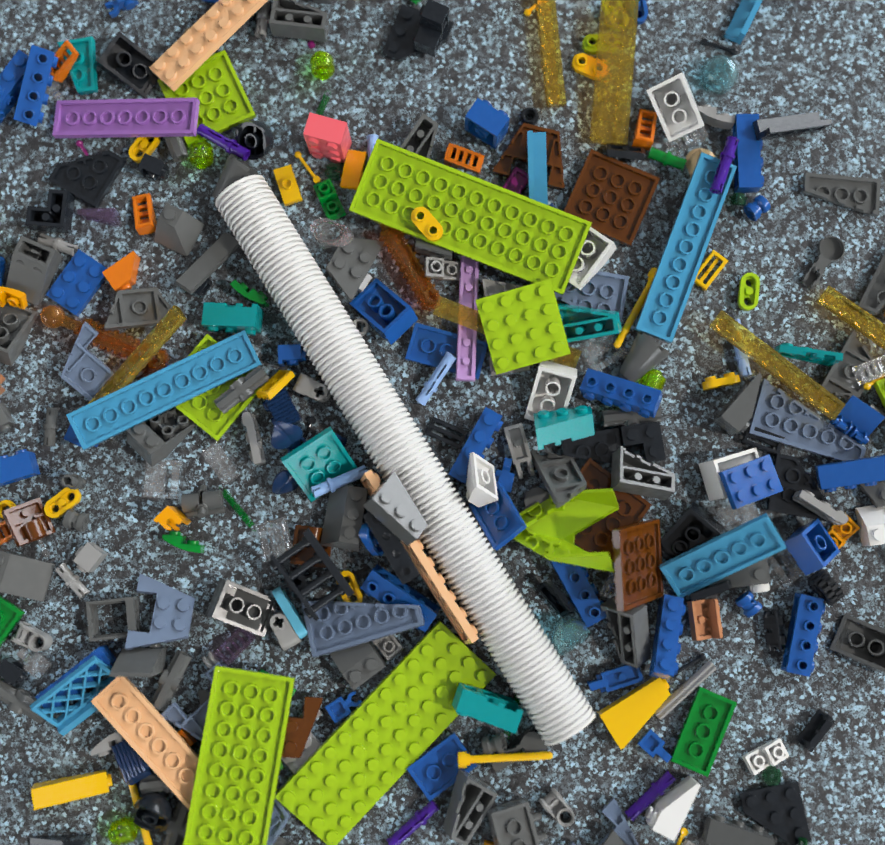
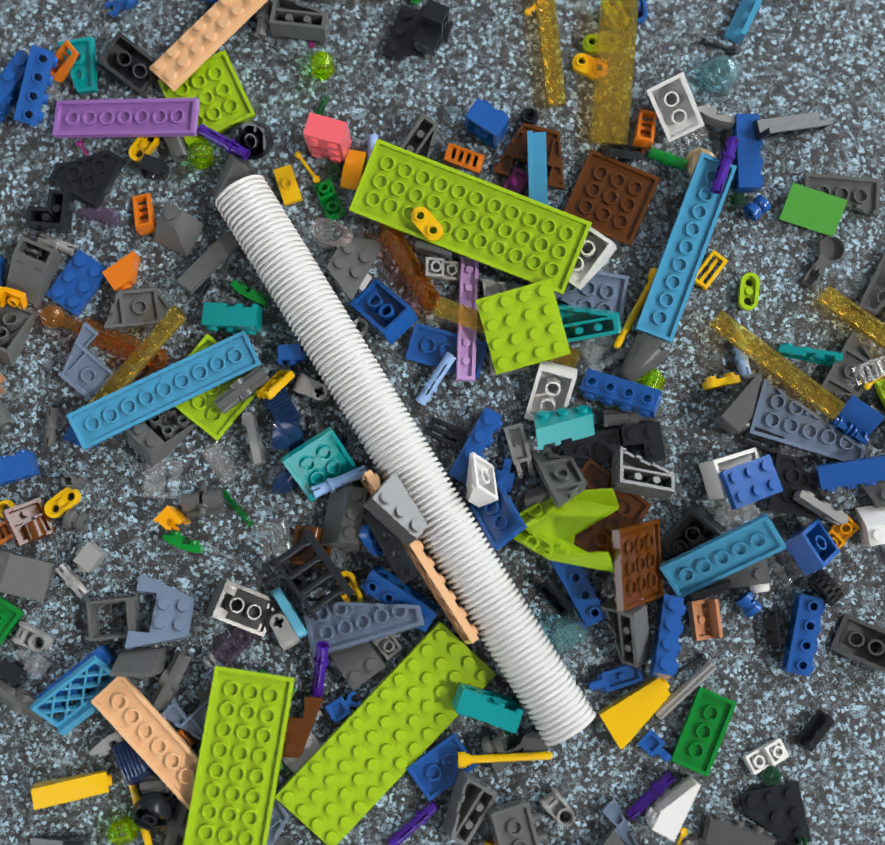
none -> dark purple pin [311,641,329,697]
none -> bright green tile [778,183,848,236]

